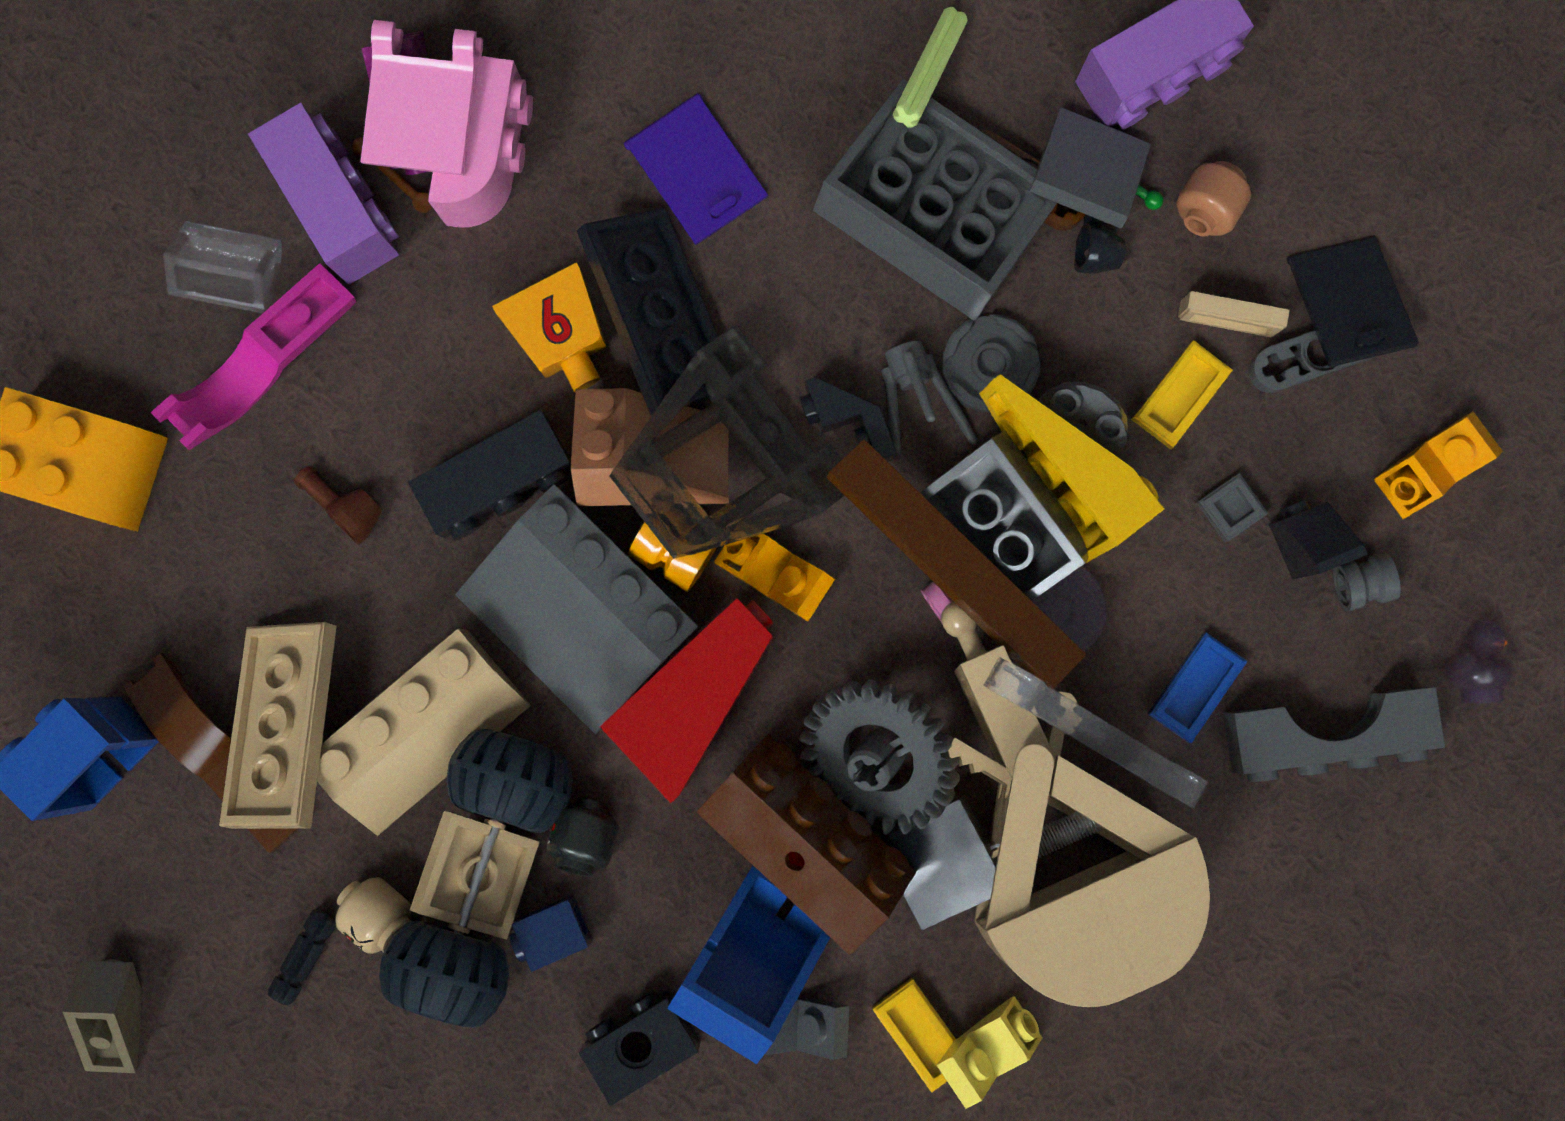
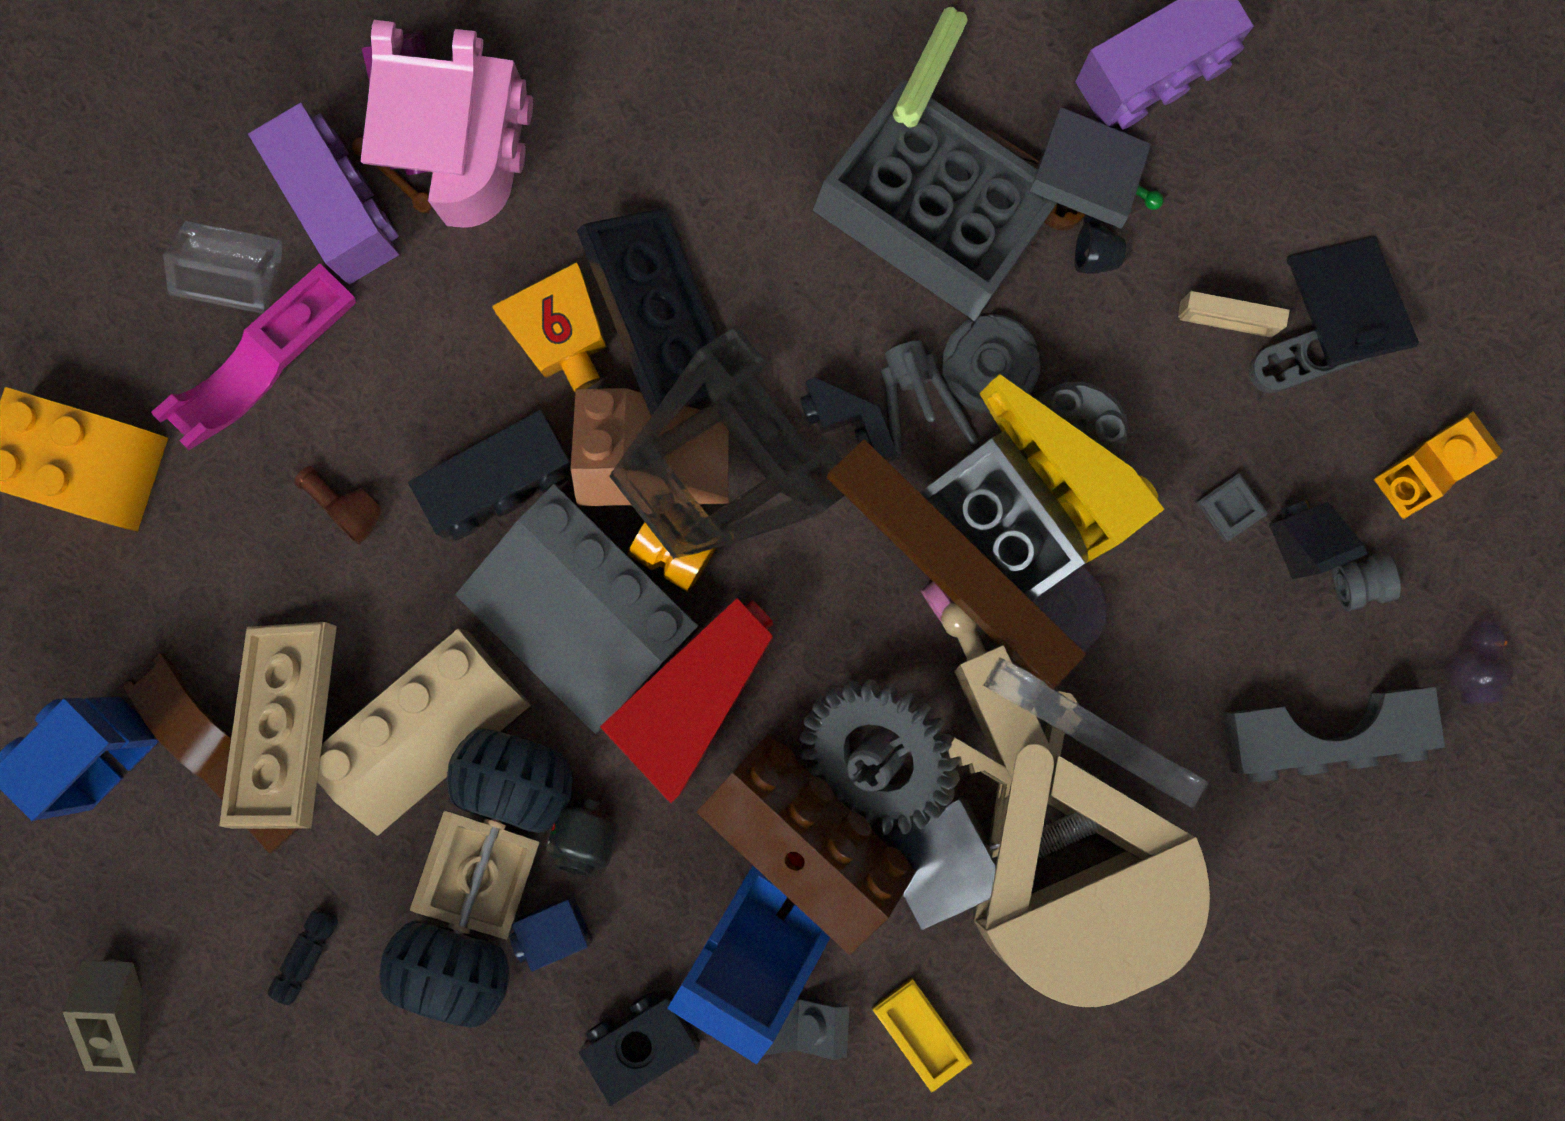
tan head [335,877,411,954] -> none
dark purple container [624,93,768,245] -> none
light orange slope [714,521,835,621] -> none
light yellow slope [937,996,1043,1109] -> none
yellow tile [1131,340,1233,449] -> none
blue tile [1148,633,1247,743] -> none
nougat head [1176,161,1252,236] -> none

